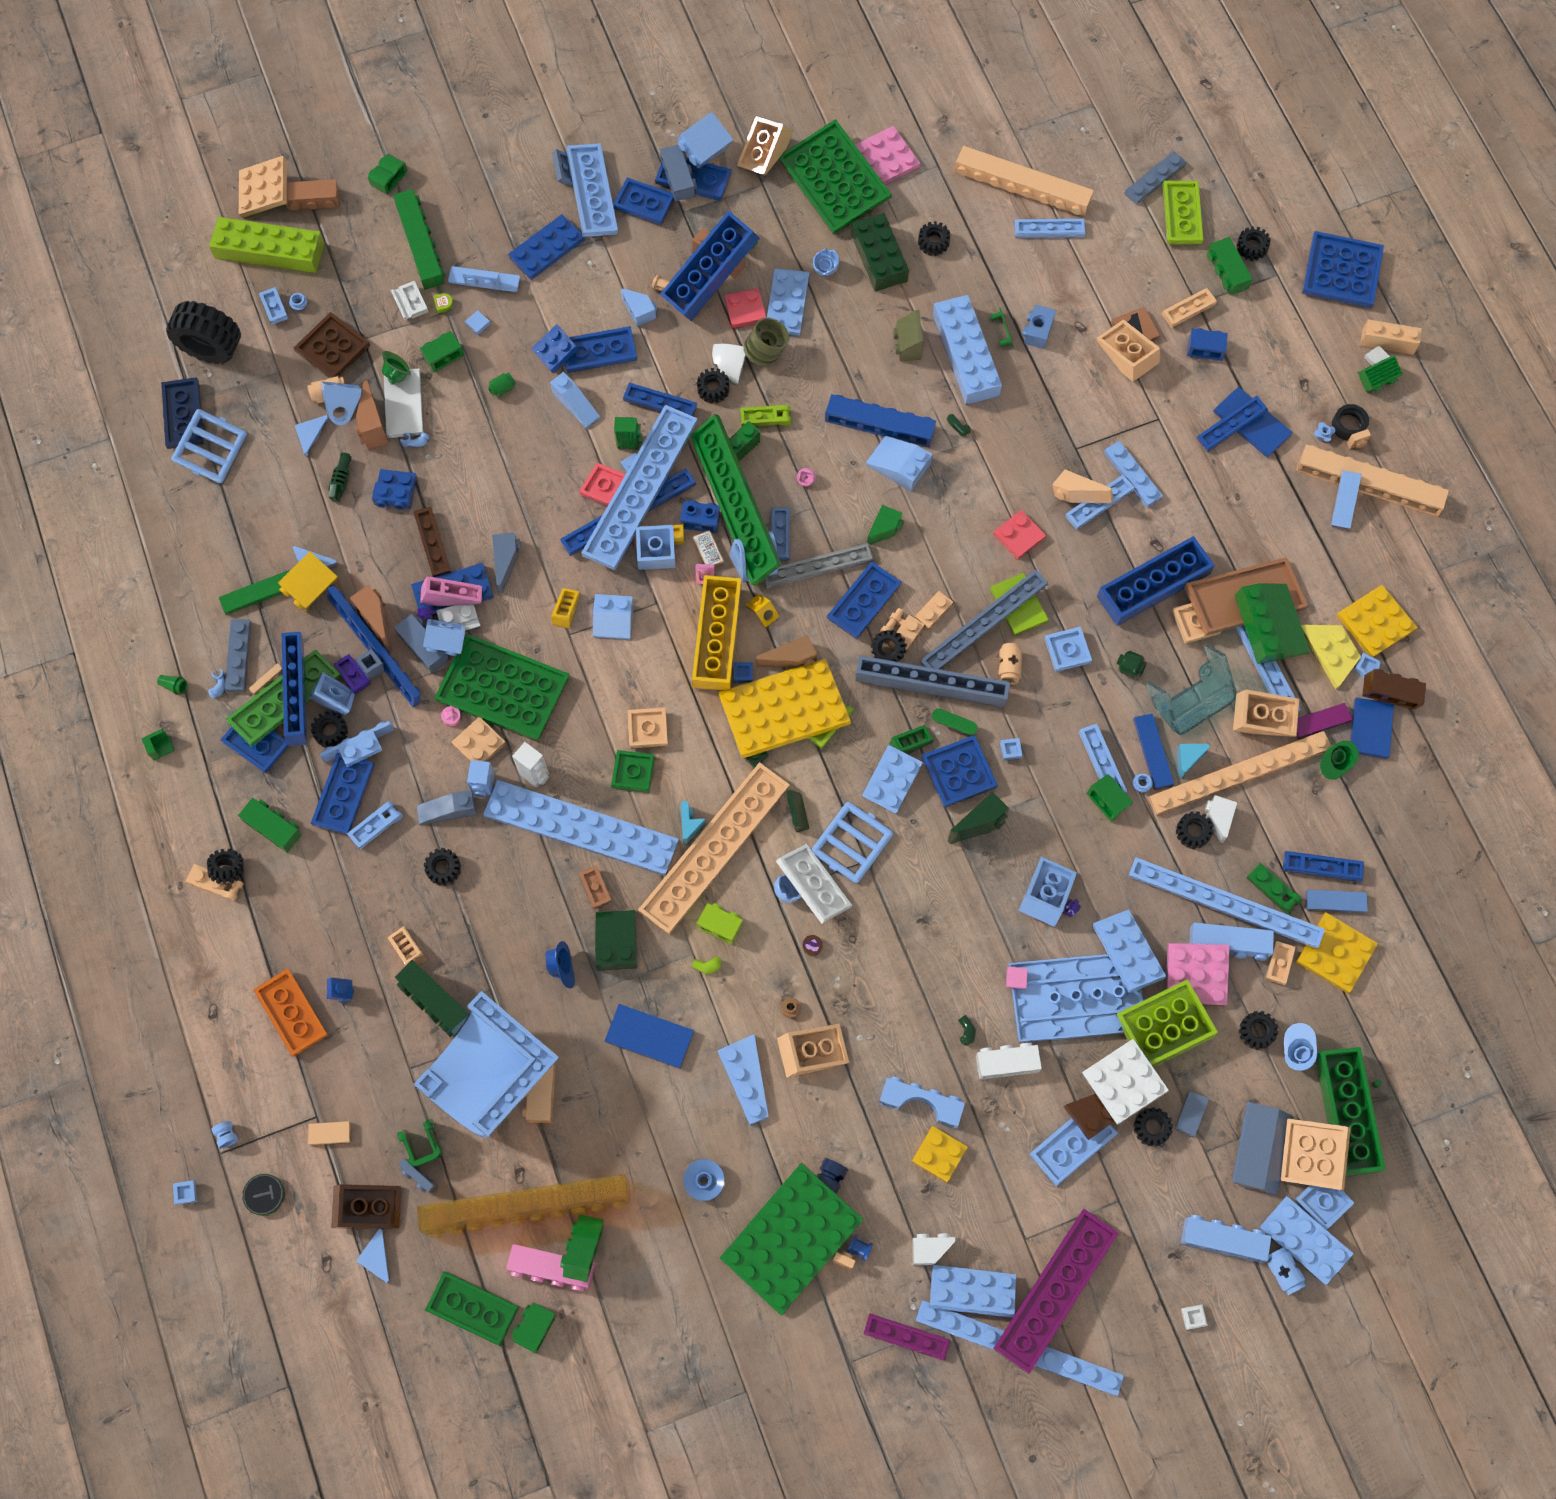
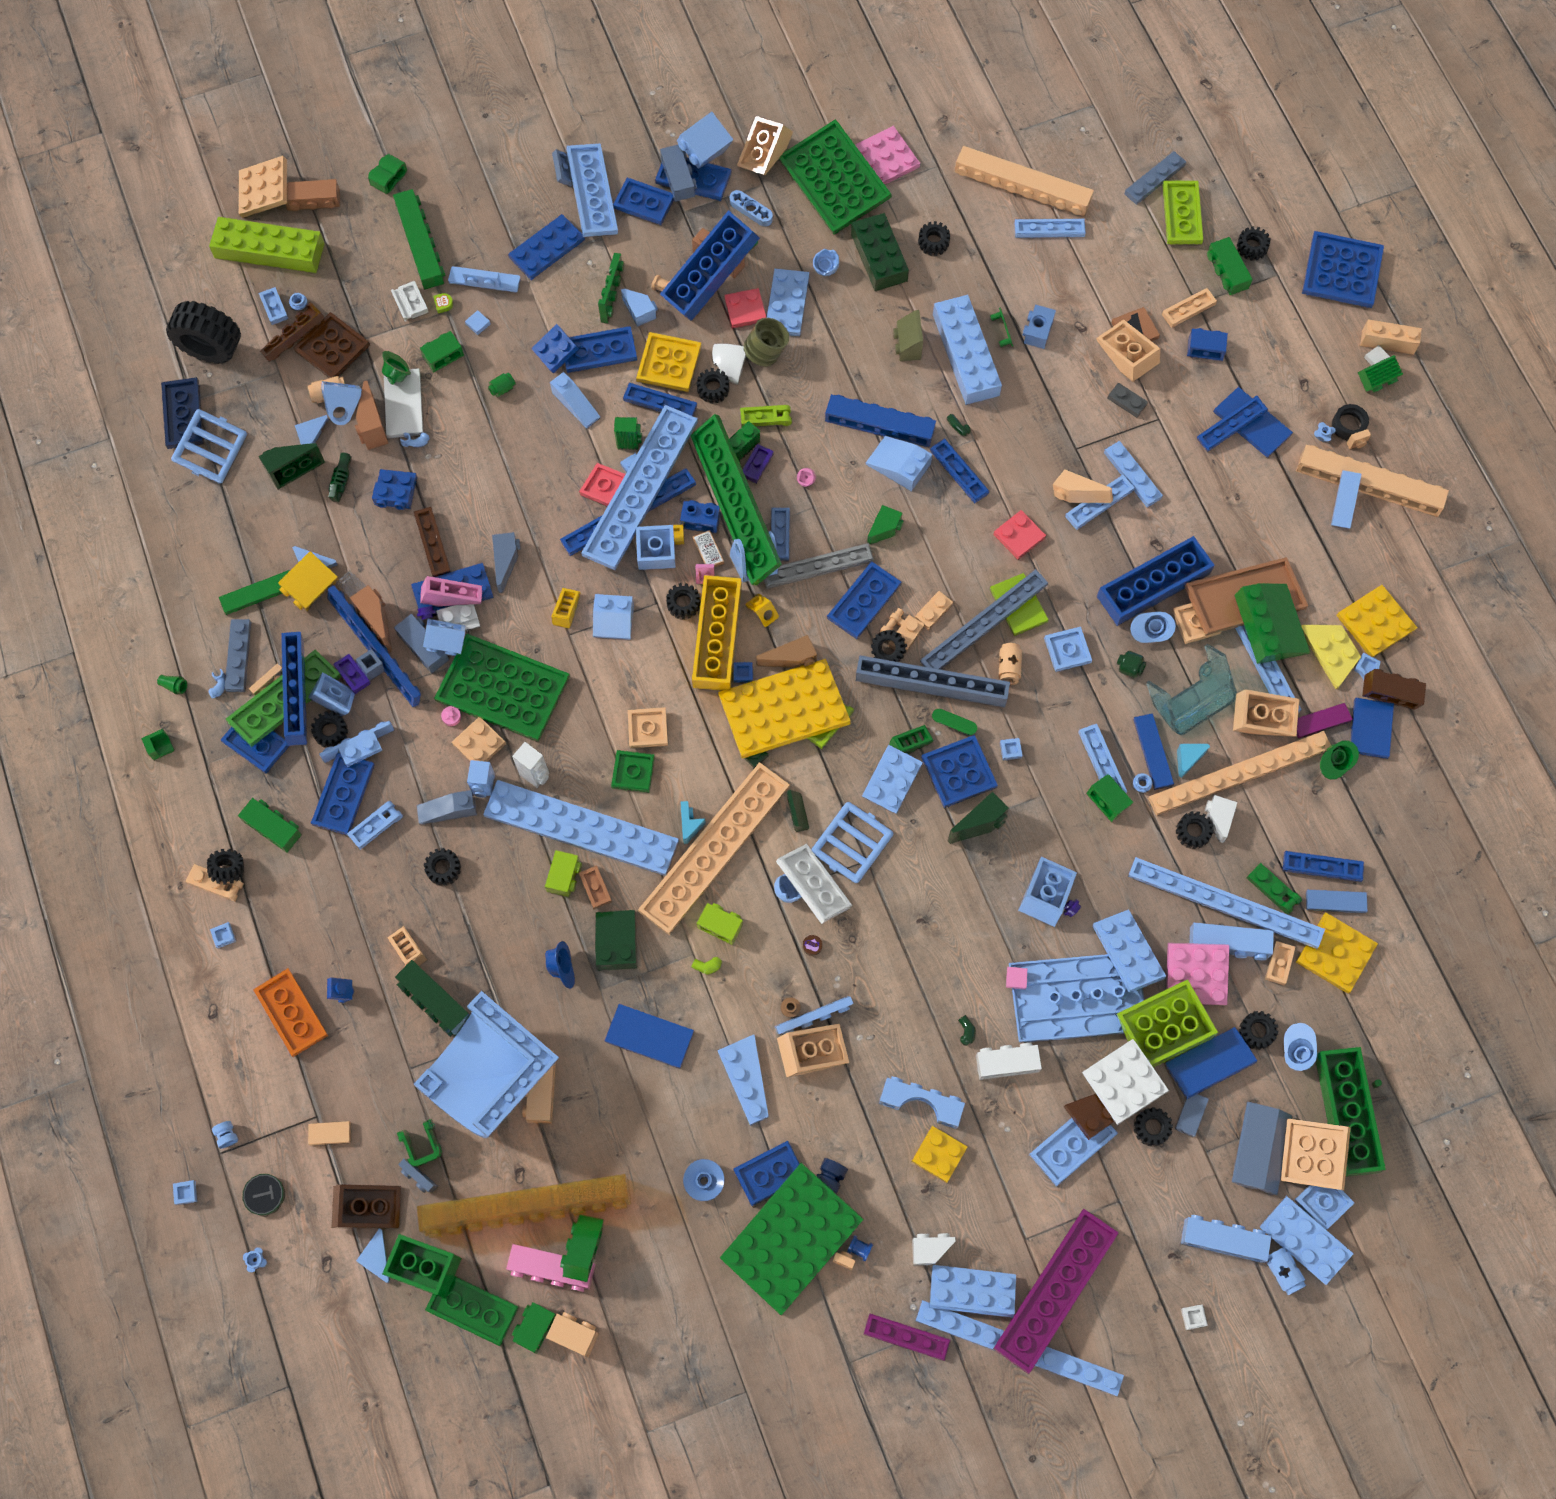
none -> light blue tile [210,922,236,949]
none -> light blue plate [243,1248,267,1273]
none -> dark green slope [258,443,325,489]
none -> reddish brown wing [260,302,325,362]
none -> clear tile [336,570,366,597]
none -> green brick [382,1234,462,1299]
none -> lime brick [545,850,582,897]
none -> light nougat brick [546,1312,599,1358]
none -> green wing [598,253,625,324]
none -> yellow plate [636,332,701,392]
none -> black tyre [666,583,700,620]
none -> light blue beam [730,190,773,227]
none -> blue tile [733,1141,800,1206]
none -> dark purple plate [742,444,774,484]
none -> light blue plate [774,996,853,1035]
none -> blue plate [930,438,990,504]
none -> dark grey plate [1107,383,1148,418]
none -> light blue piece [1130,612,1176,643]
none -> blue tile [1165,1027,1257,1099]

